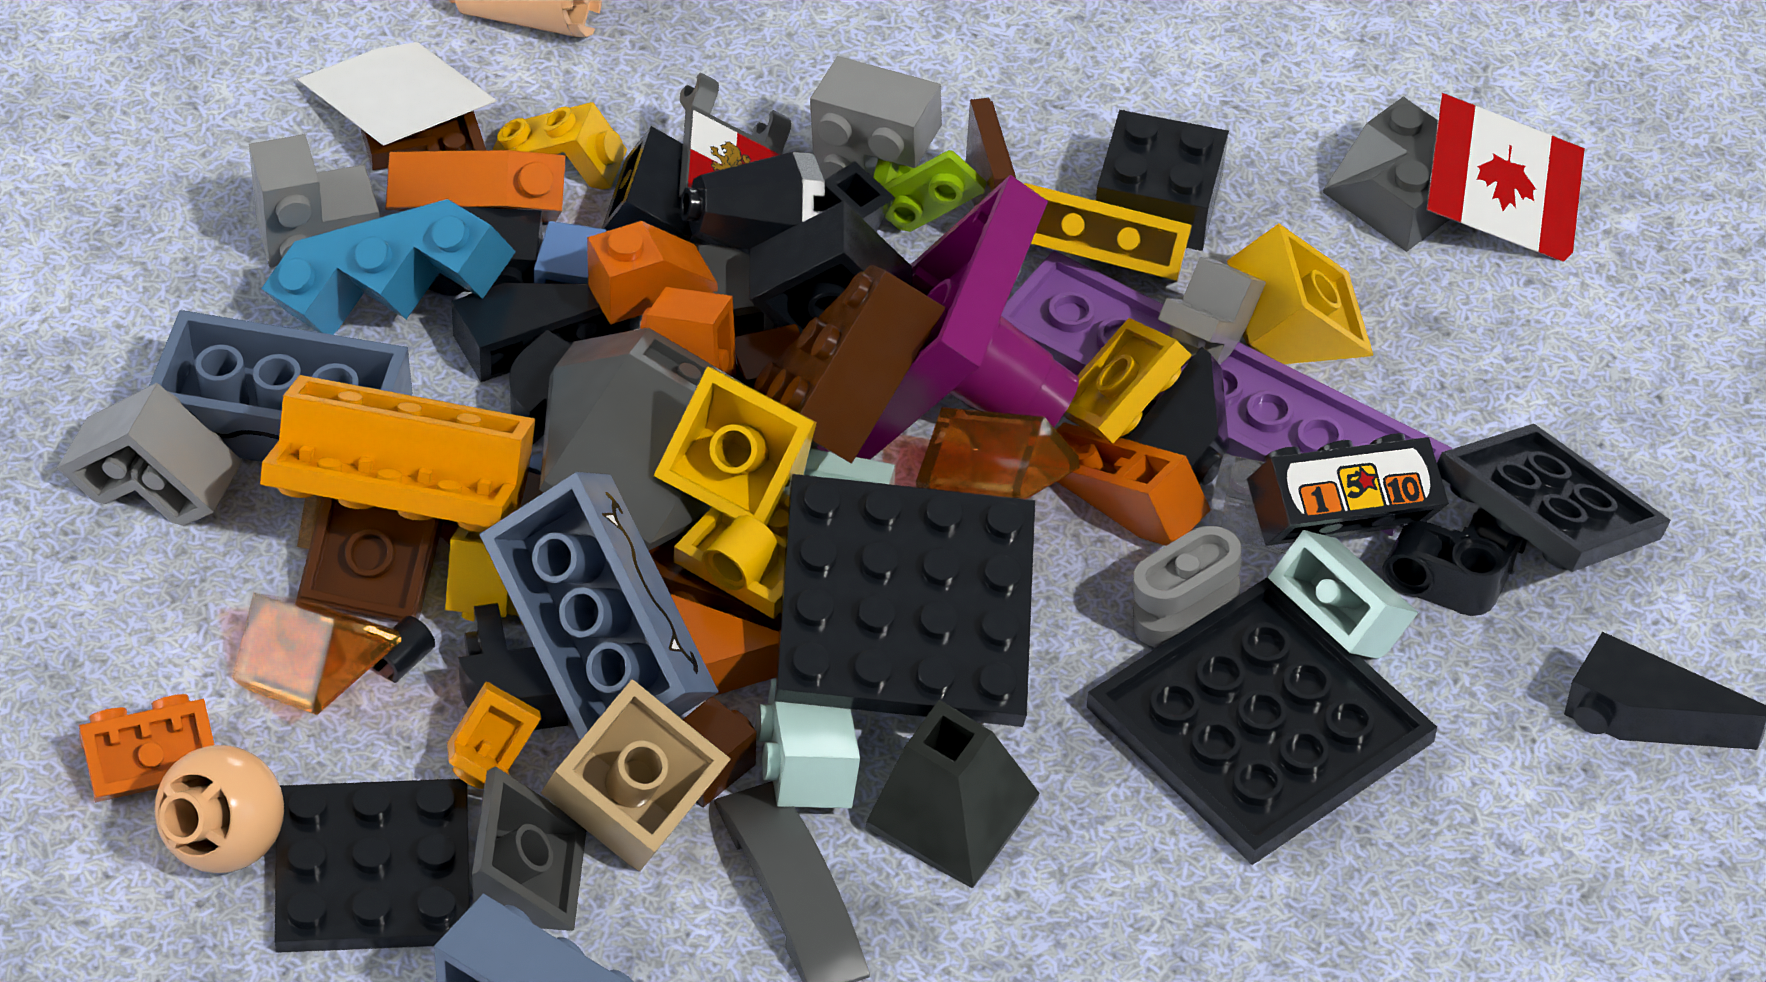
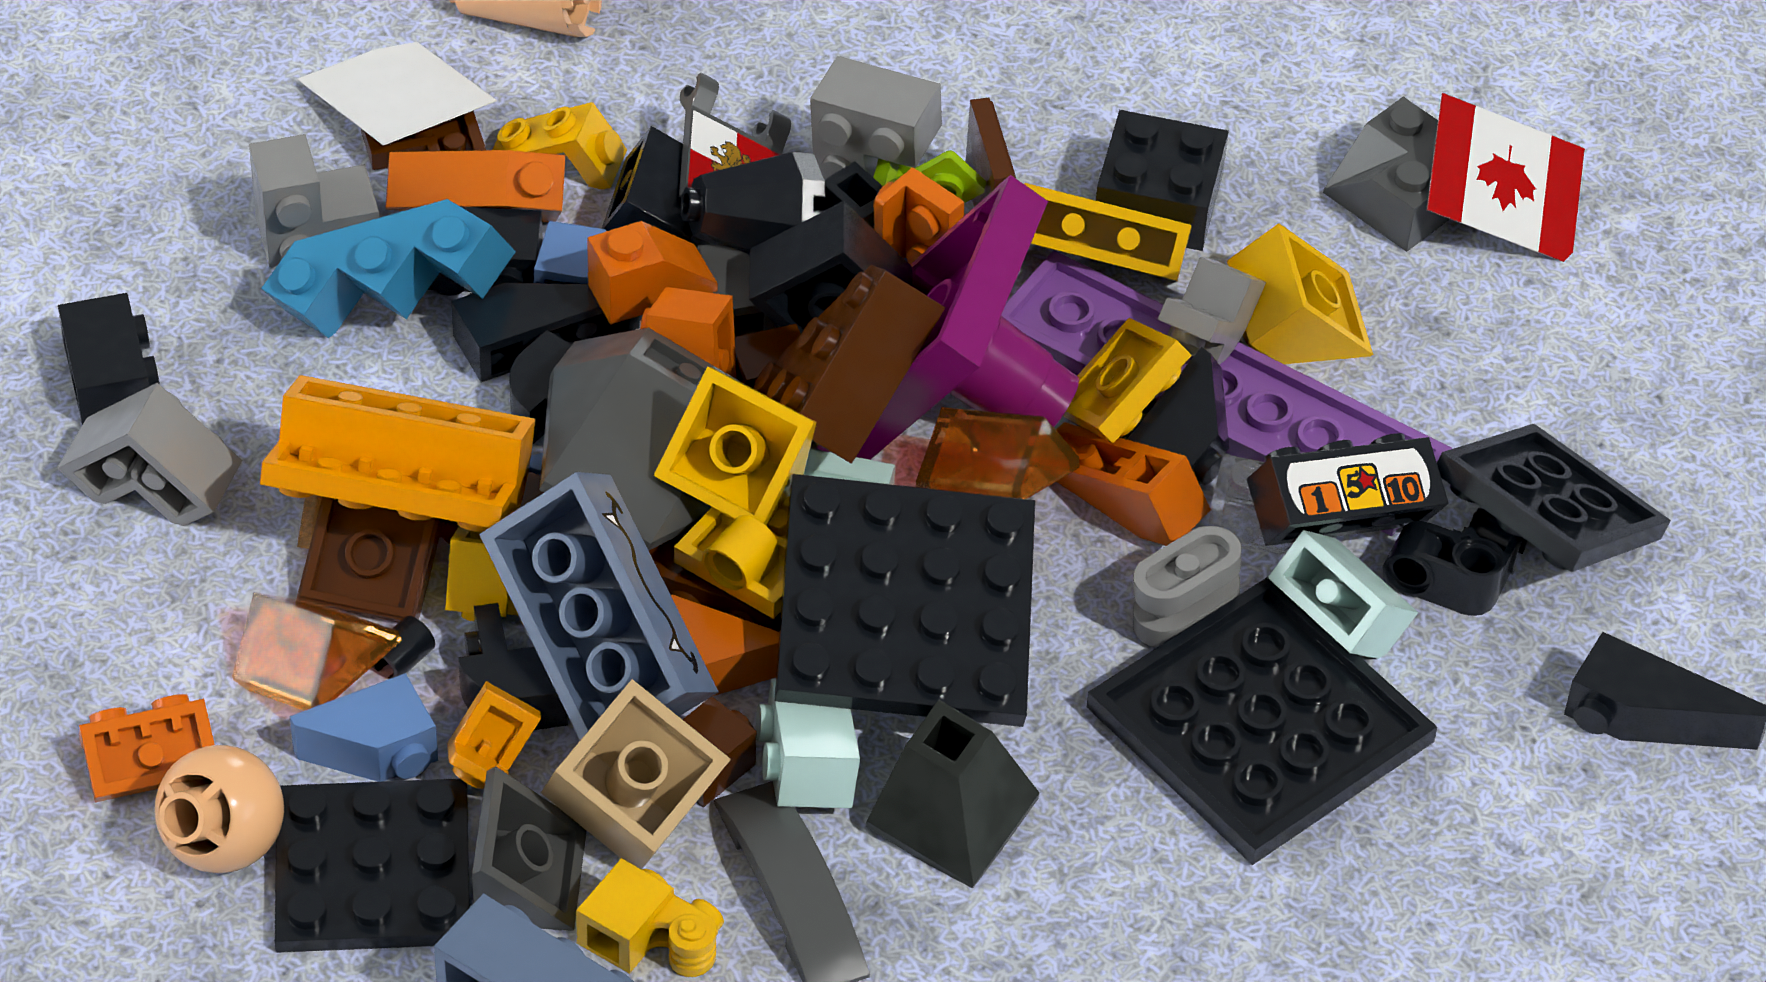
sand blue brick [149,310,413,462] -> none
none -> black brick [58,293,160,425]
none -> medium blue slope [290,673,438,782]
none -> yellow brick [576,858,724,977]
none -> orange bracket [873,167,964,264]

